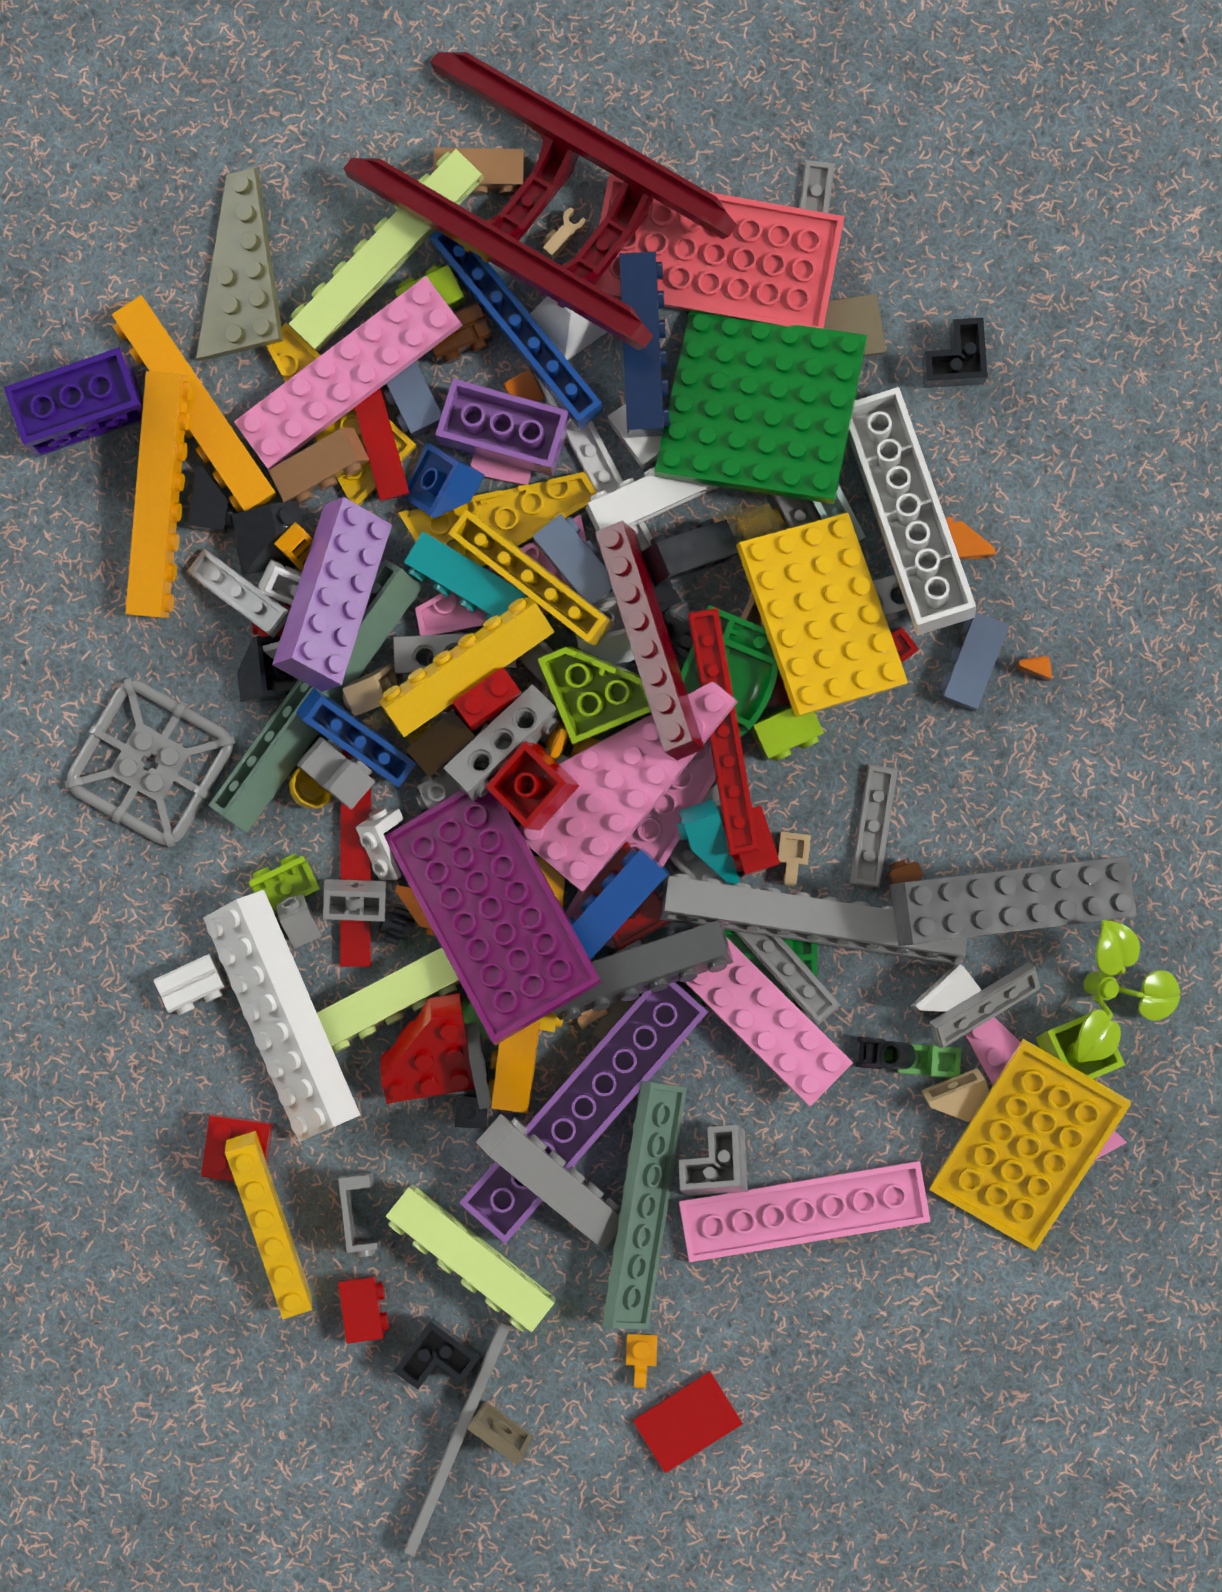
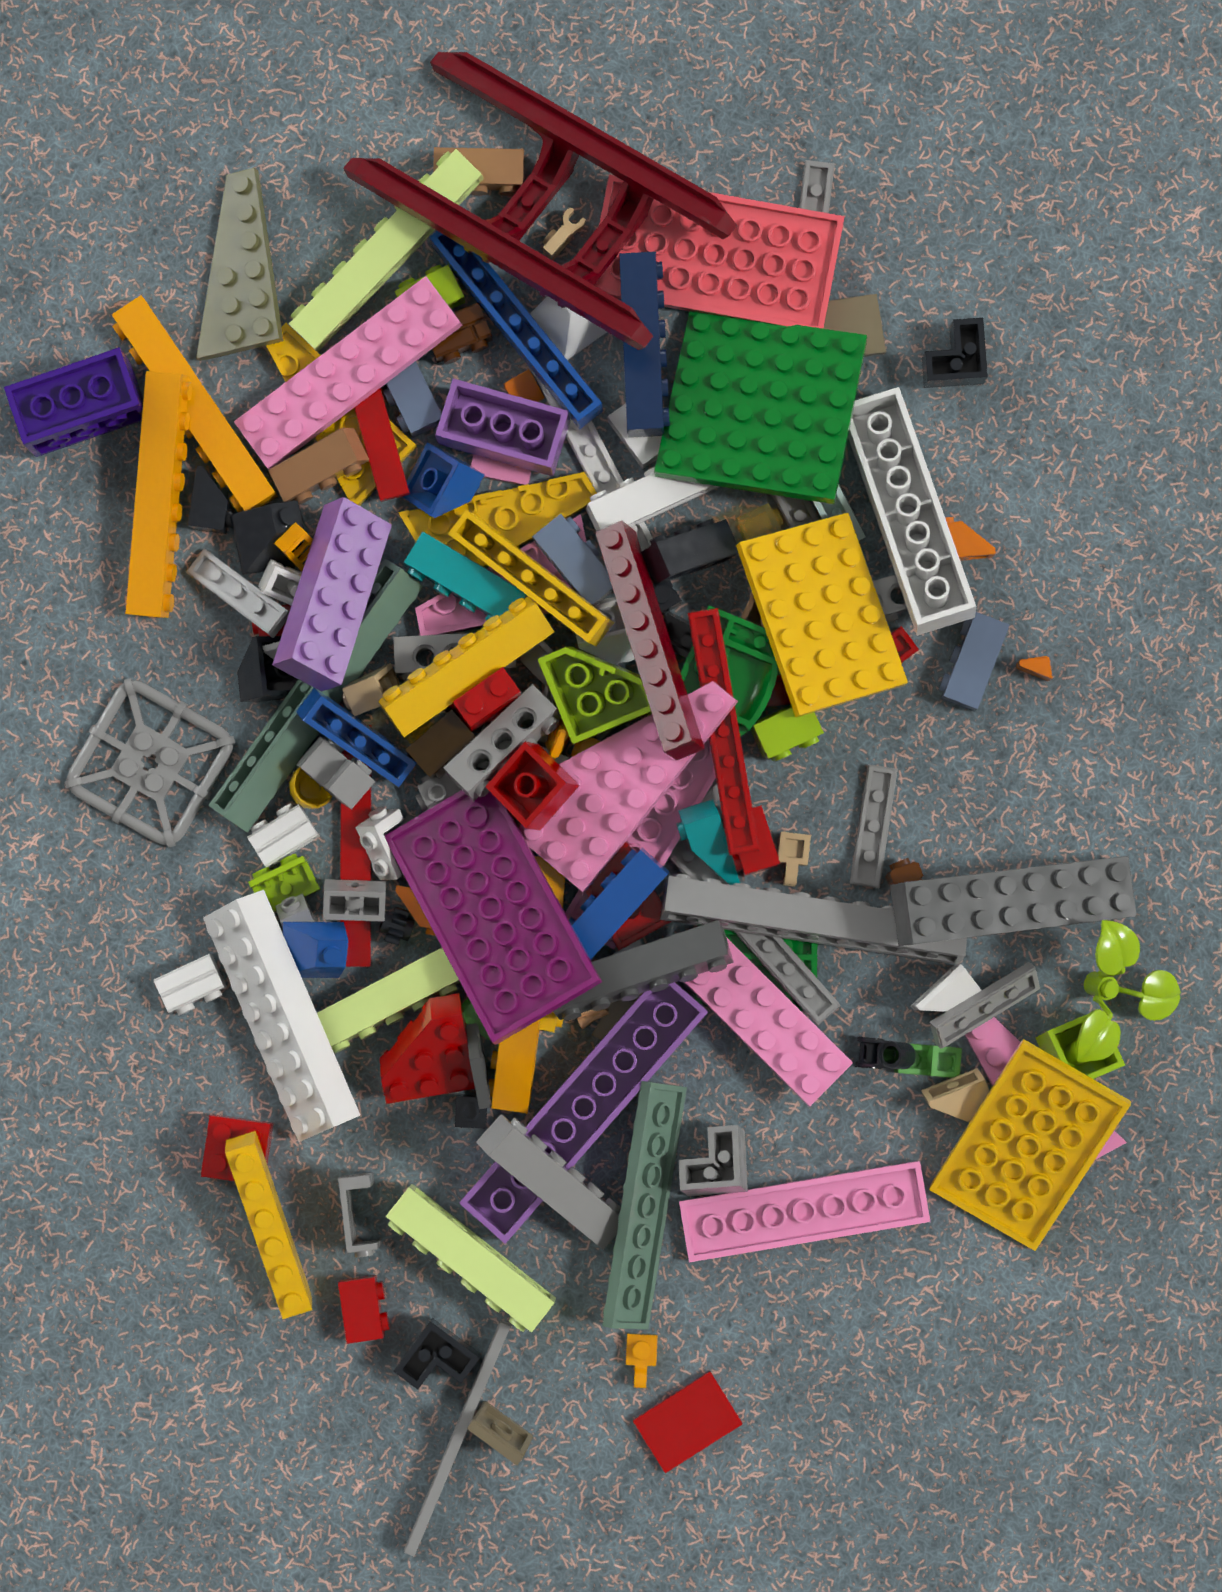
none -> white brick [247,803,320,868]
none -> blue slope [282,922,348,978]

